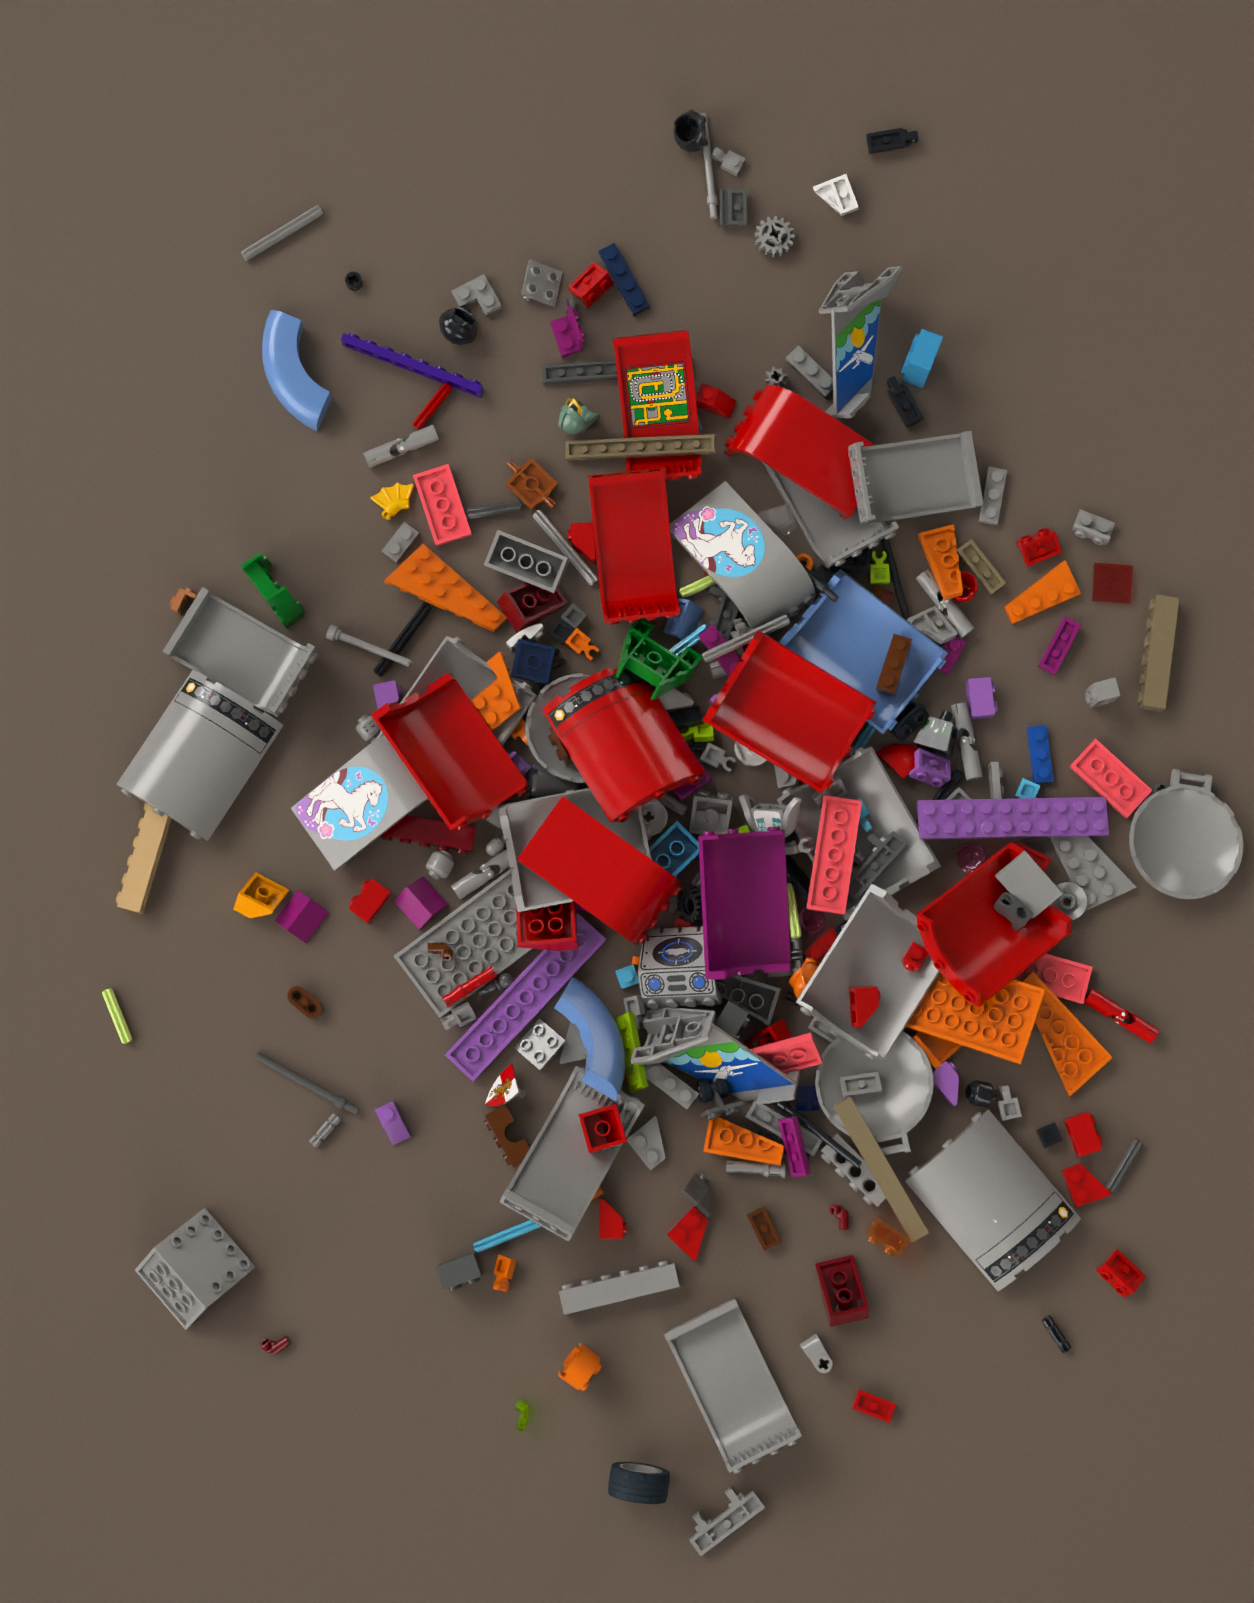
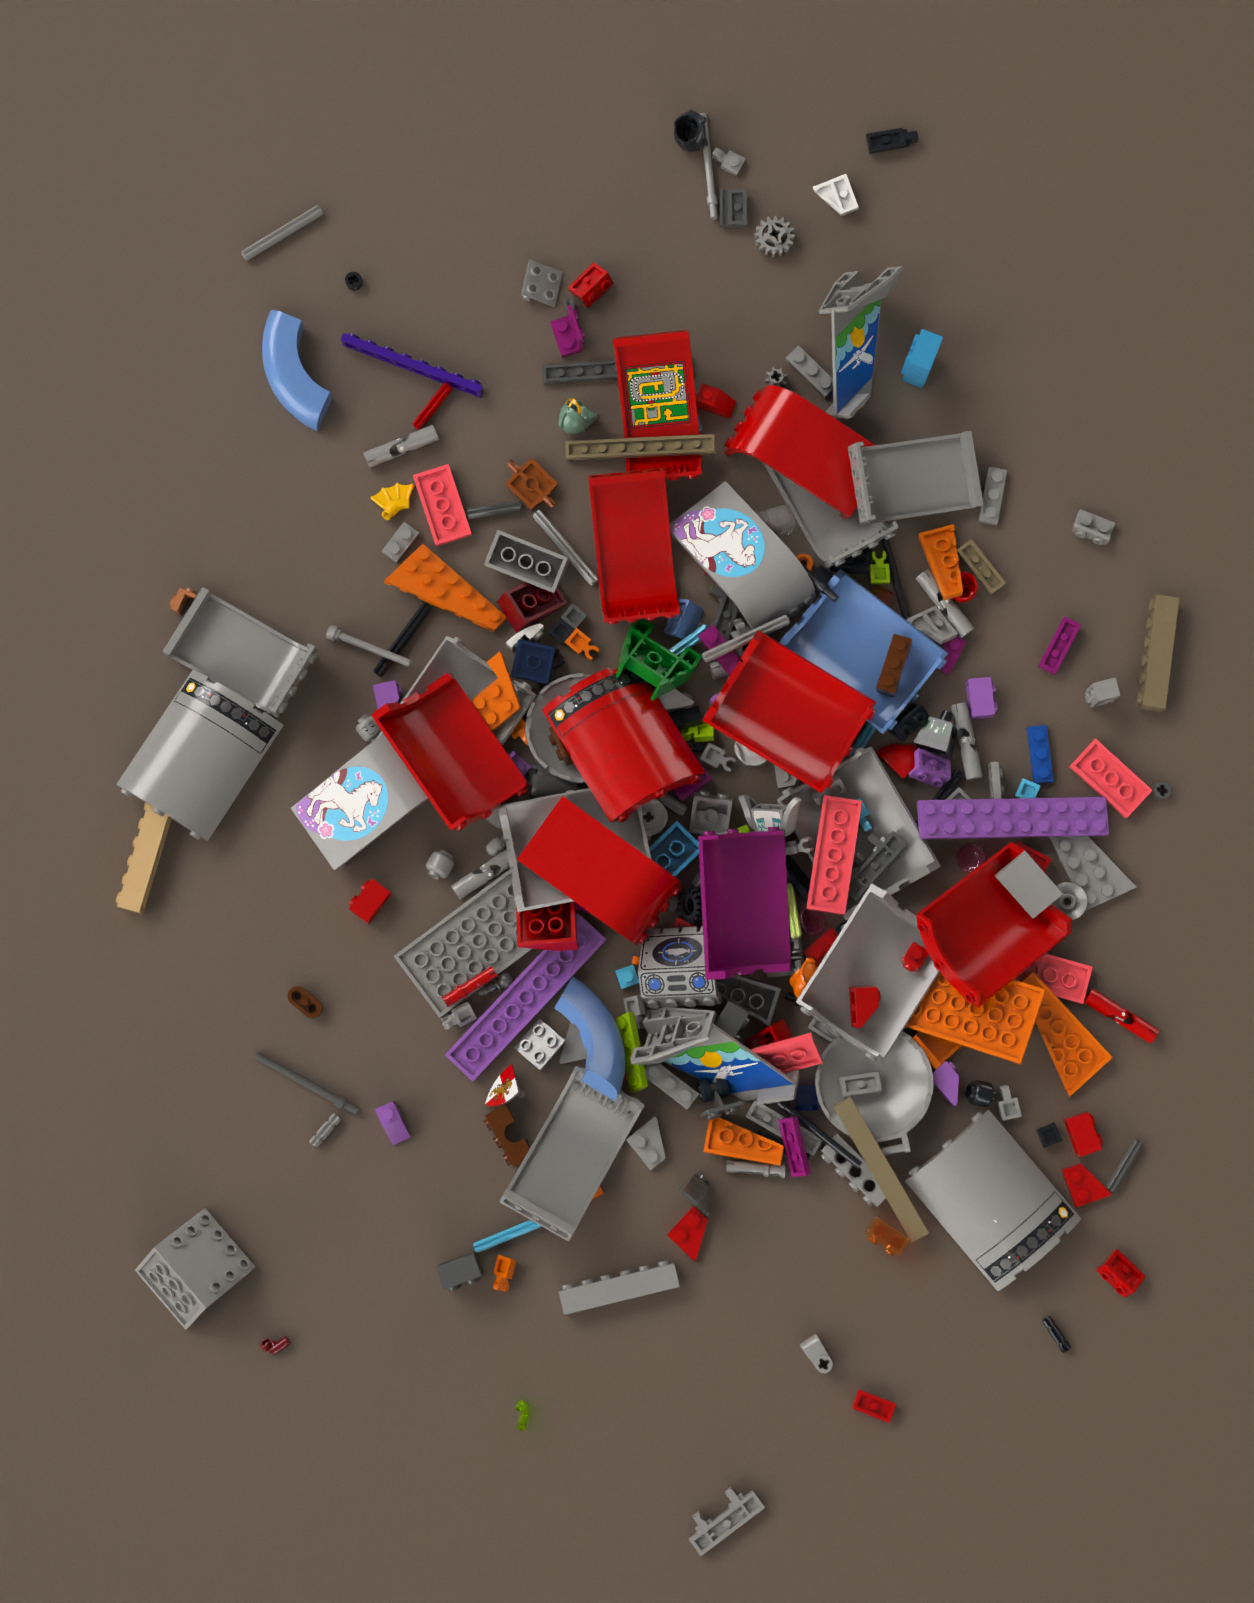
yellowish green axle [102,988,132,1044] -> none
light orange slope [233,872,289,918] -> none
green wedge [240,552,305,629] -> none
magenta slope [275,890,329,943] -> none
dark red brick [381,815,477,855] -> none
magenta slope [394,876,448,930] -> none
reddish brown arm [428,942,454,962] -> none
black helmet [439,307,478,345] -> none
light grey plate [451,274,502,316] -> none
orange brick [558,1343,602,1391] -> none
red slope [567,522,596,564] -> none
red slope [579,1104,627,1154] -> none
dark blue plate [598,243,650,316] -> none
red slope [599,1198,627,1239] -> none
black wheel [608,1462,670,1504] -> none
light grey panel [664,1298,802,1474] -> none
yellowish green axle [679,576,717,599] -> none
reddish brown plate [747,1206,781,1251] -> none
dark red slope [815,1255,869,1327] -> none
dark red arm [829,1203,849,1230] -> none
black hinge [887,376,923,428] -> none
dark grey leg [994,892,1034,931] -> none
orange wing [1004,560,1081,625] -> none
red bracket [1015,528,1062,567] -> none
clear red tile [1092,563,1133,604] -> none
light grey dish [1129,769,1243,900] -> none

